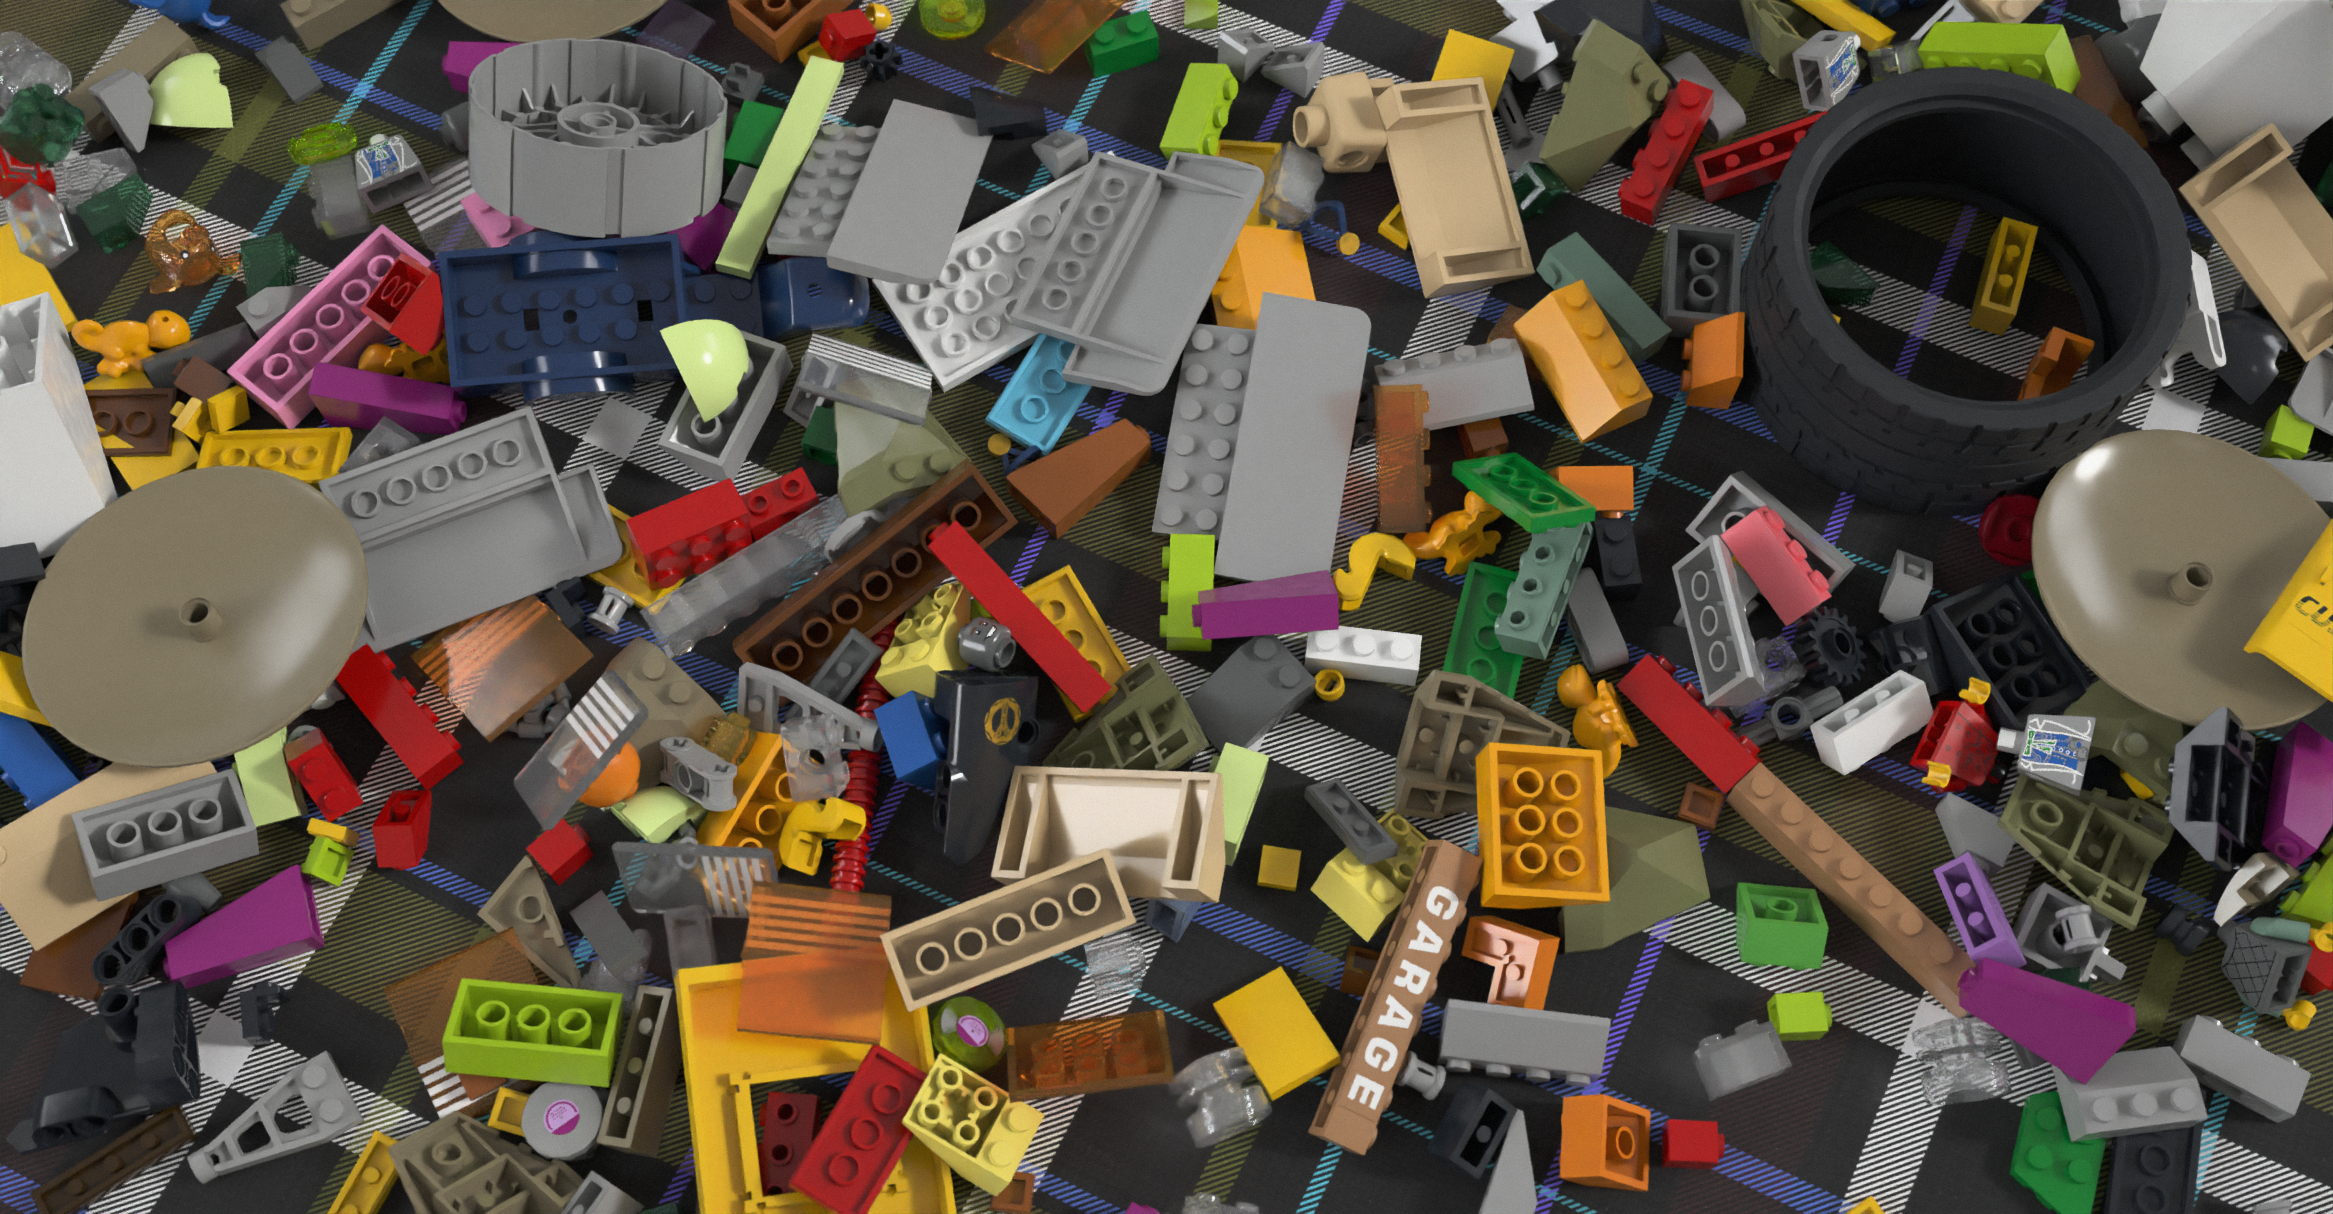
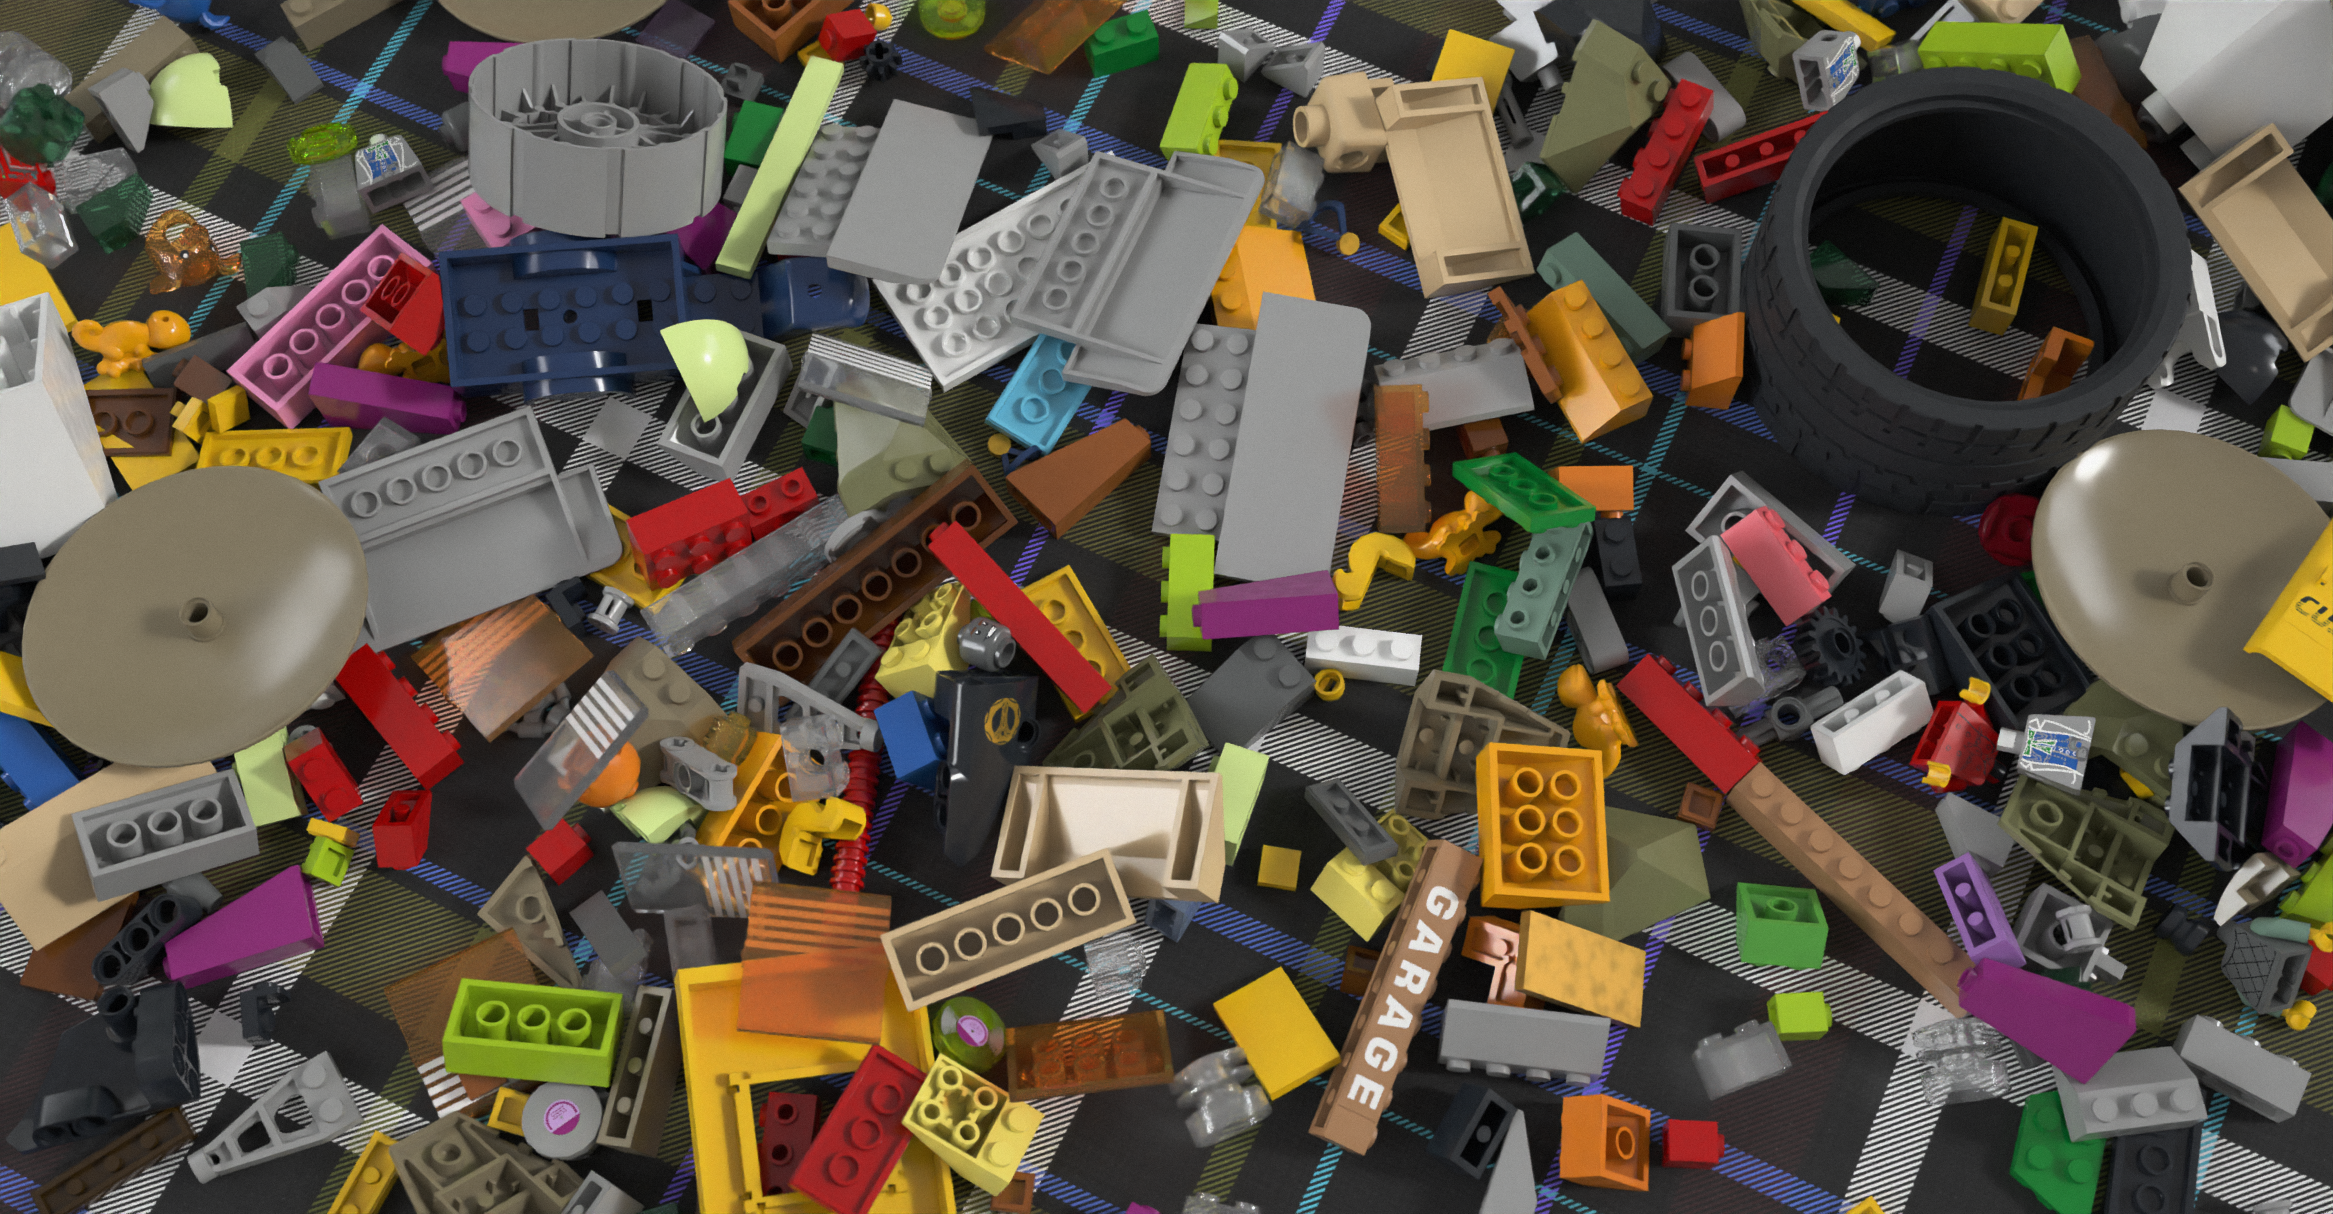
light grey bush [1394,1051,1446,1100] -> none
none -> dark orange wing [1487,286,1564,404]
none -> tile [1514,910,1646,1029]

